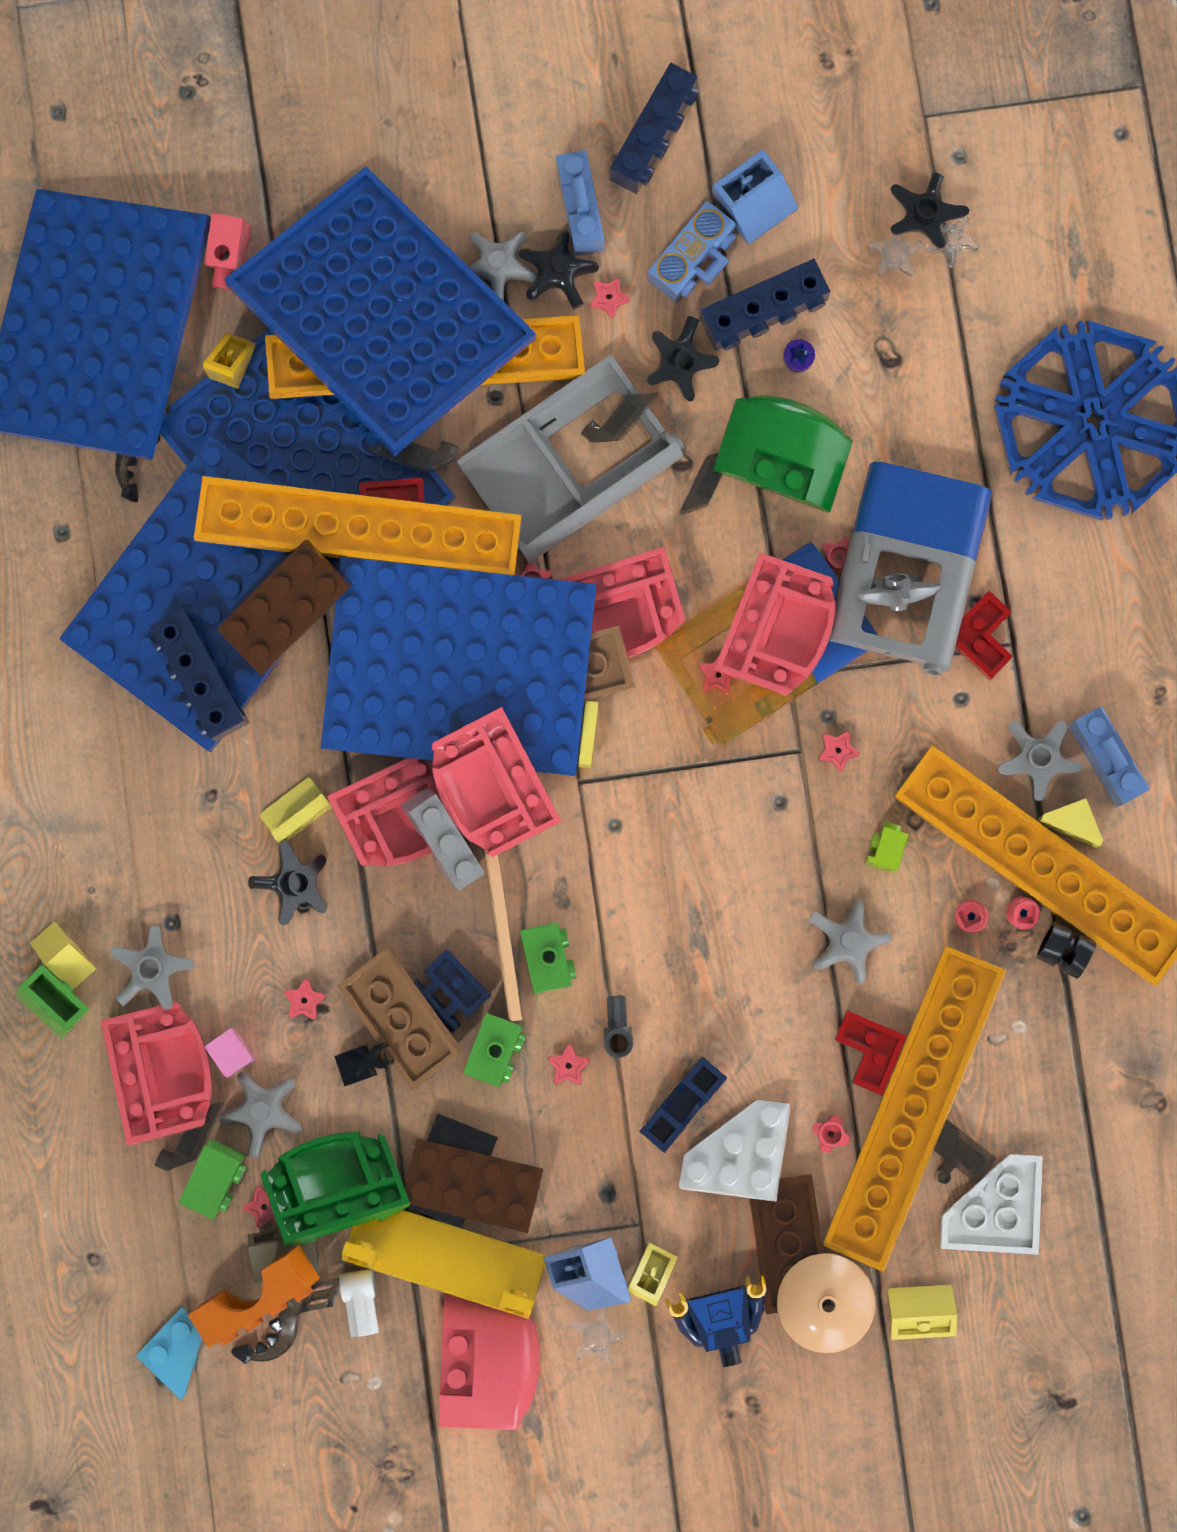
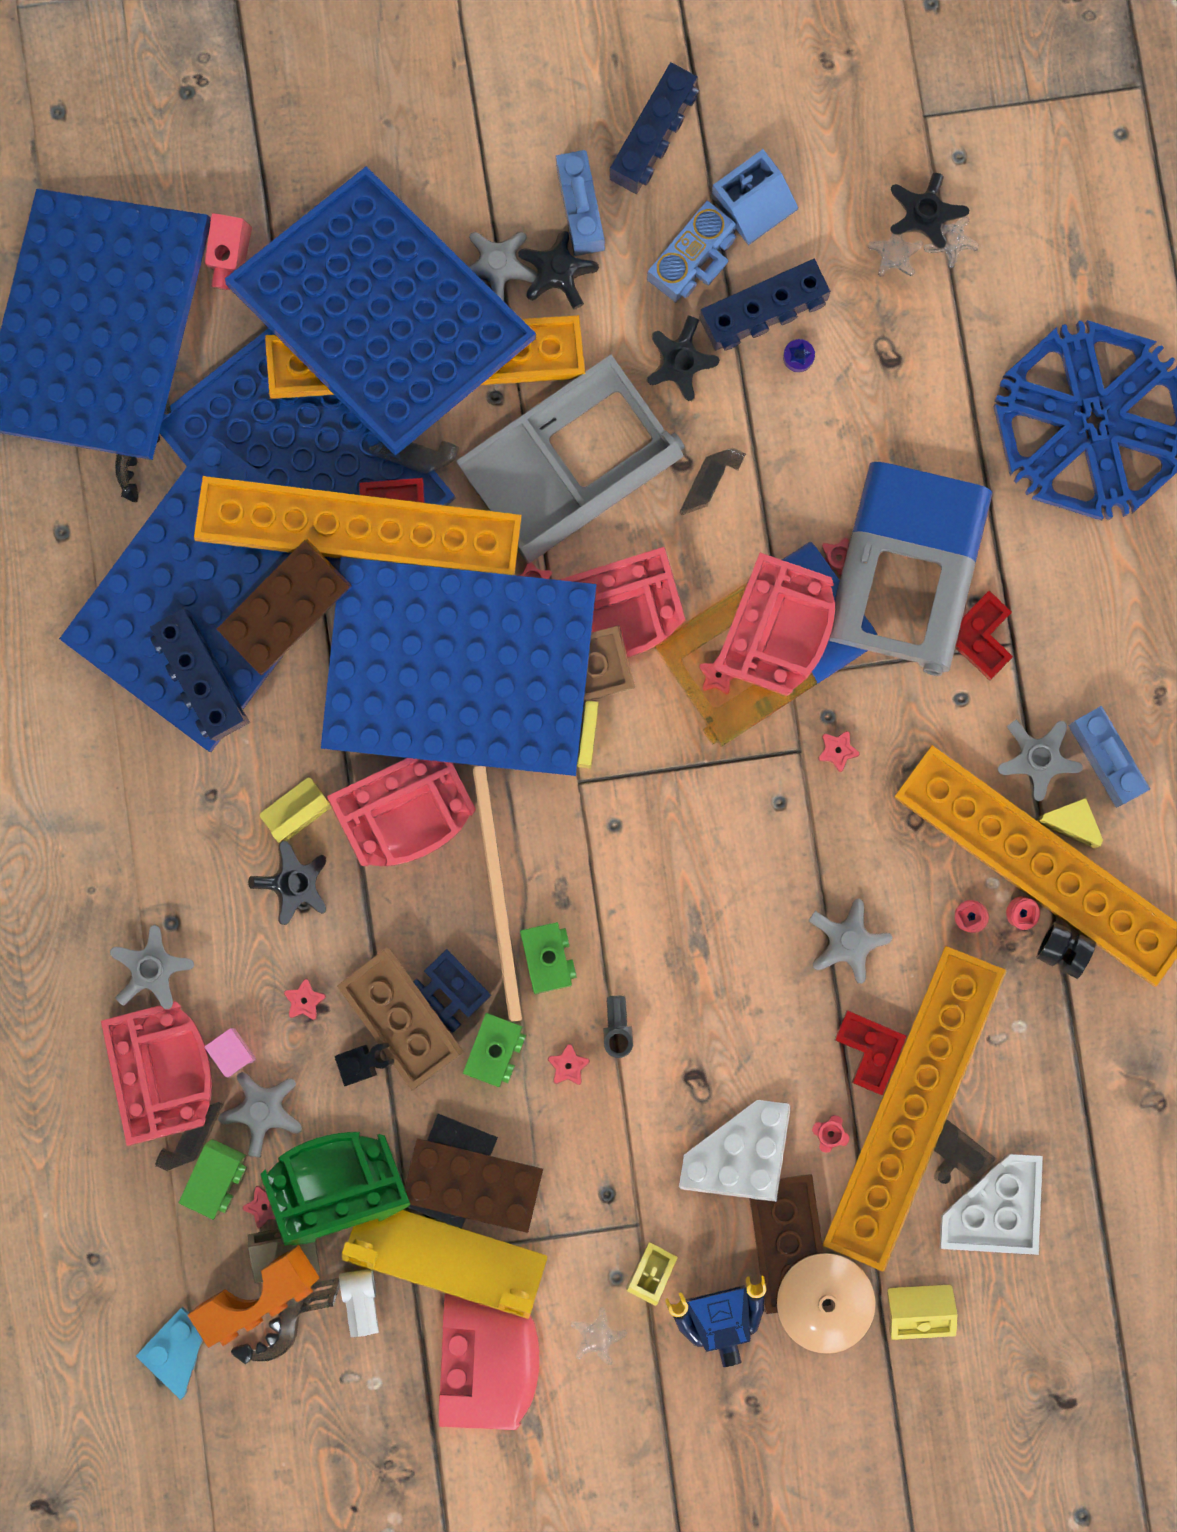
bright green brick [15,964,89,1040] -> none
light yellow slope [30,922,97,990] -> none
yellow slope [203,333,256,389] -> none
light grey arch [400,788,485,891] -> none
coral slope [432,707,562,857] -> none
medium blue slope [543,1237,631,1311] -> none
clear smoke piece [581,392,660,443] -> none
coral plate [590,278,630,318] -> none
dark blue arch [639,1057,727,1153] -> none
green slope [712,395,853,513] -> none
light grey animal [857,573,941,611] -> none
lime brick [864,822,909,873] -> none

